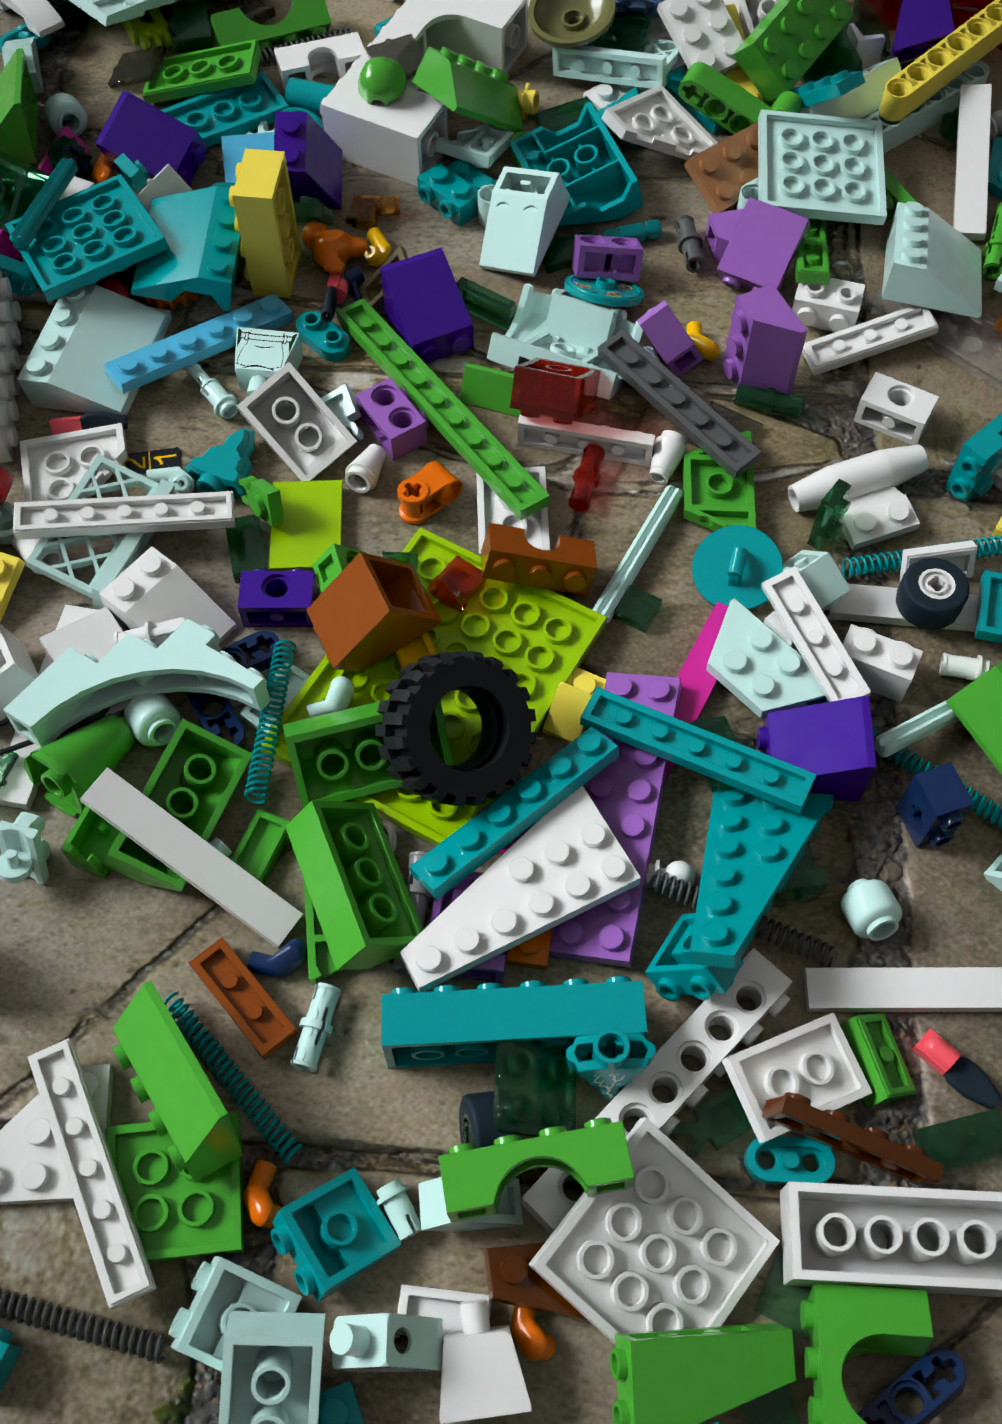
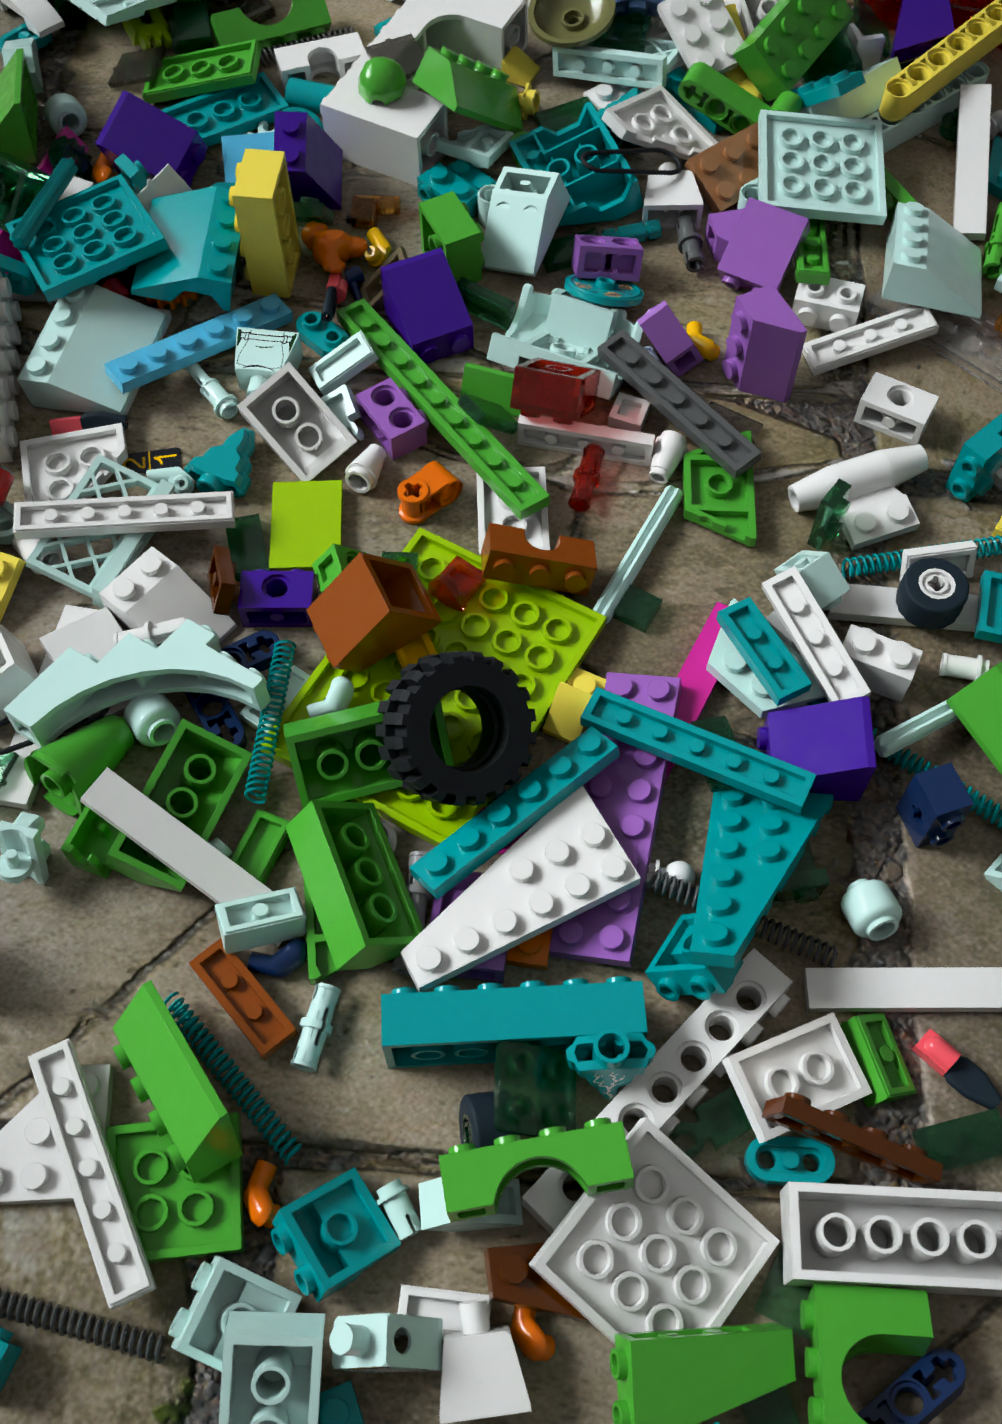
bright green plate [239,475,284,526] -> none
teal shield [692,525,783,611] -> none
clear green pin [733,383,804,419] -> none
none -> reddish brown plate [207,545,240,616]
none -> light aqua slope [215,887,306,954]
none -> light aqua tile [308,330,379,396]
none -> bright green brick [418,191,485,289]
none -> clear green tile [457,393,518,434]
none -> light yellow slope [502,45,540,87]
none -> black piece [580,147,683,175]
none -> white plate [608,392,651,431]
none -> white torso [642,162,704,229]
none -> teal plate [716,597,812,706]

